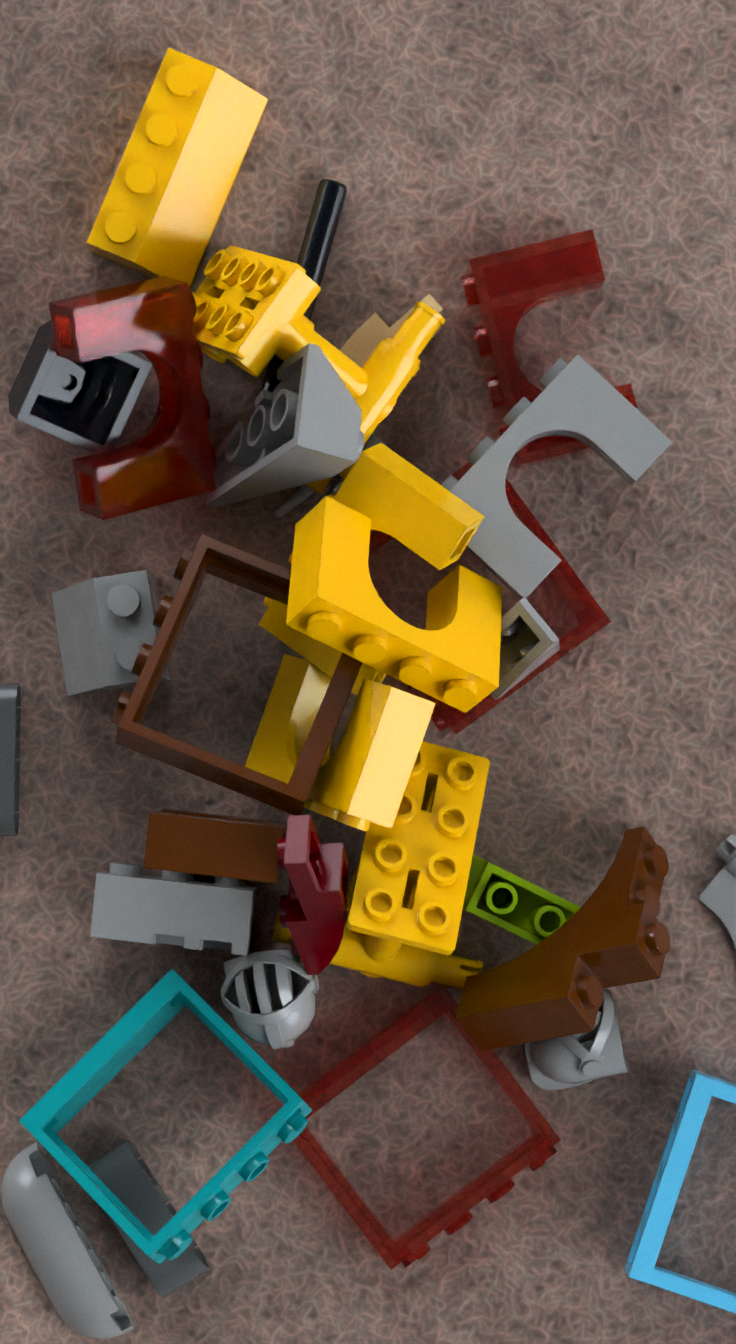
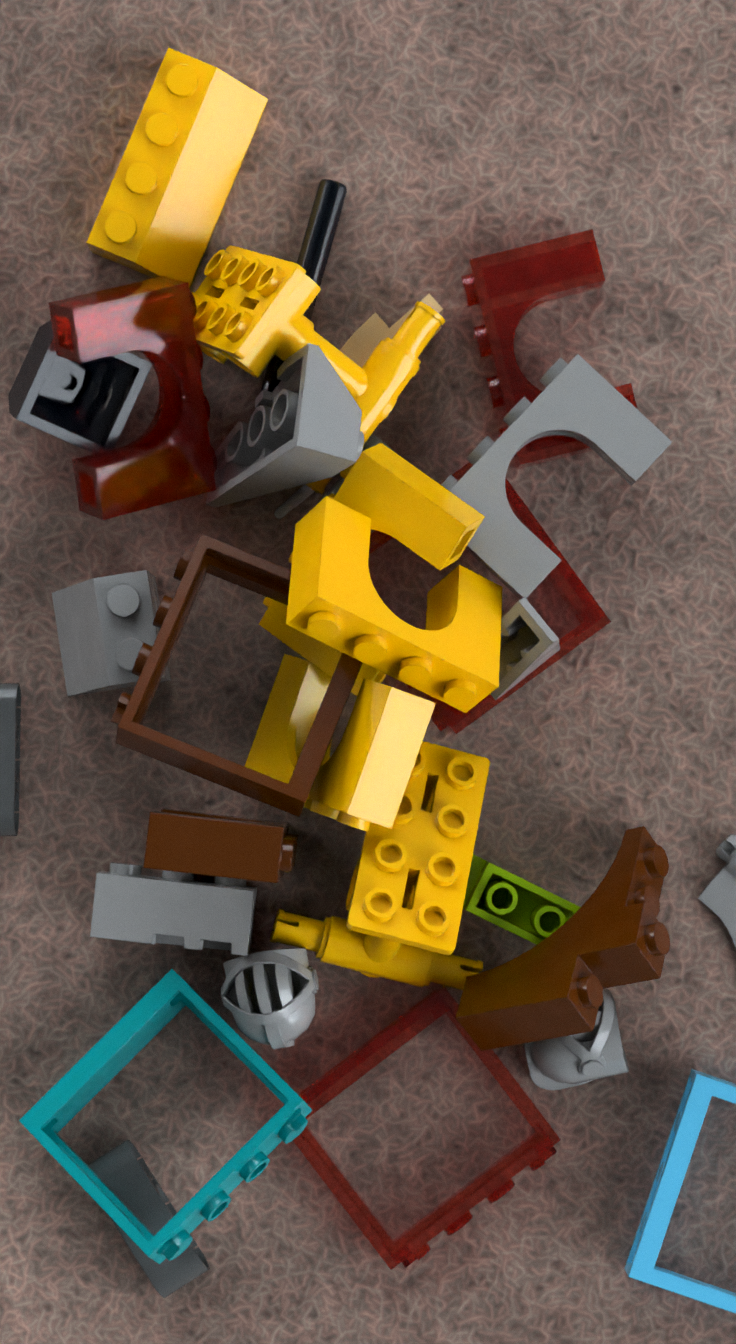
light grey brick [0,1141,136,1339] -> none
dark red slope [277,815,349,975] -> none

